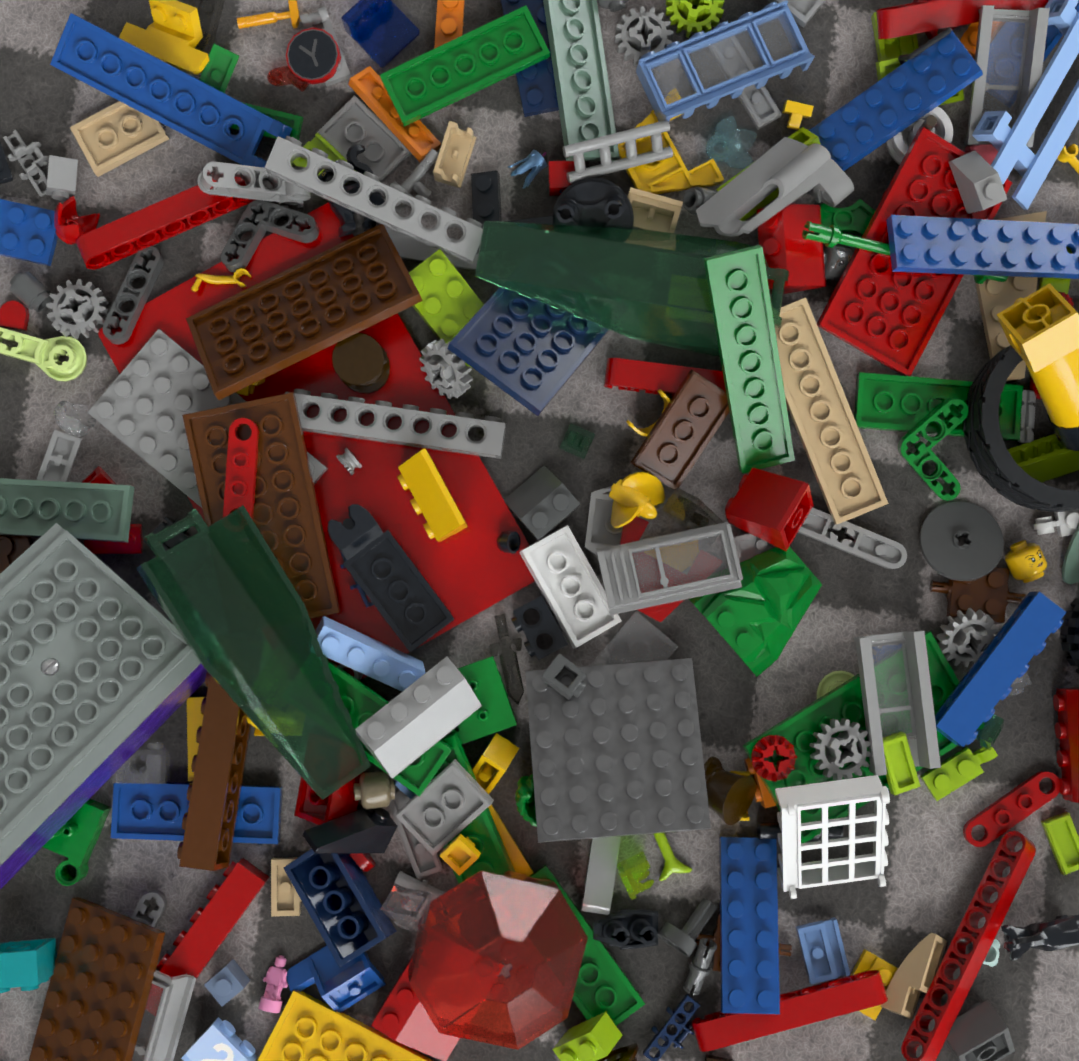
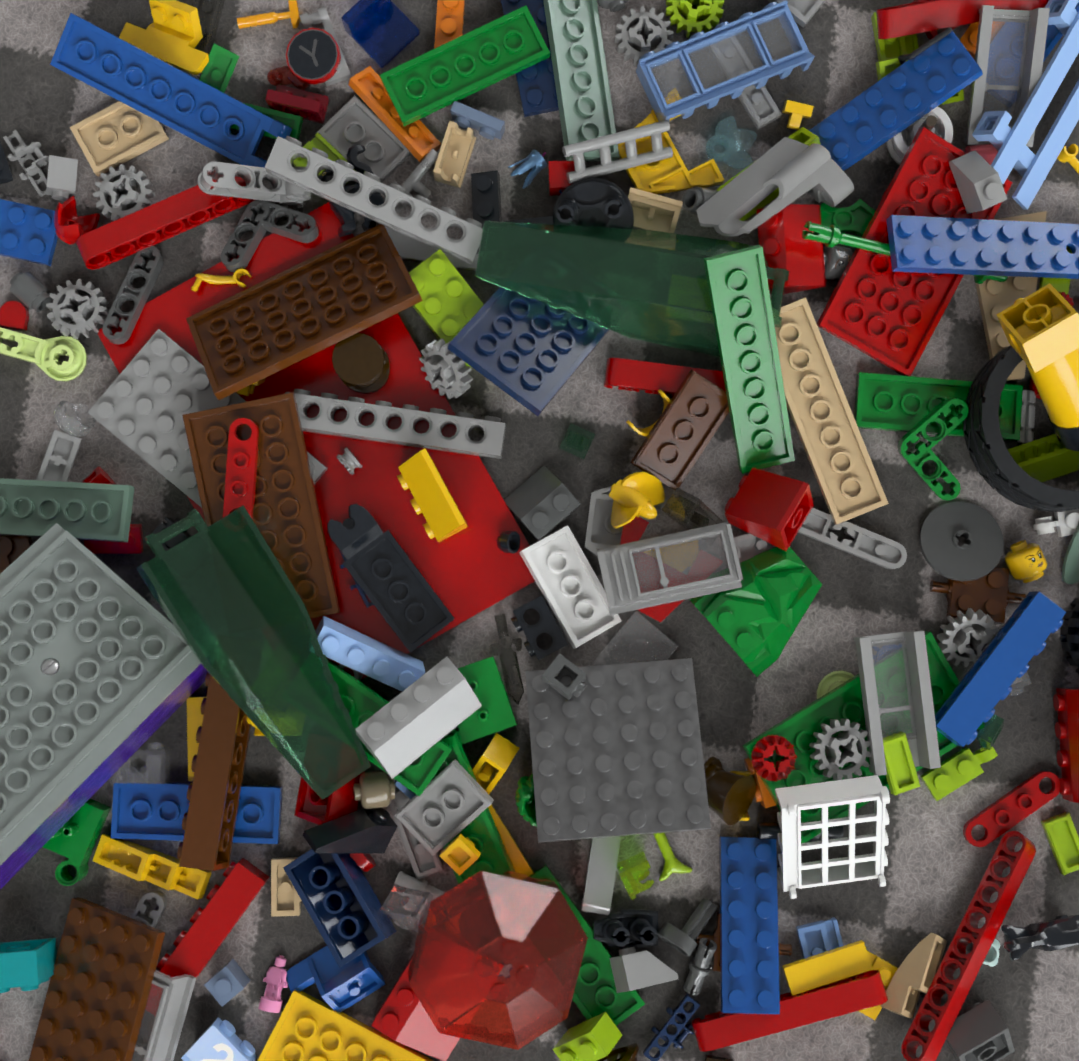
none -> yellow slope [92,834,212,900]
none -> light grey gear [93,164,155,221]
none -> dark red bracket [265,85,329,124]
none -> sand blue plate [450,101,505,140]
none -> light grey slope [609,947,678,993]
none -> yellow tile [782,940,873,996]

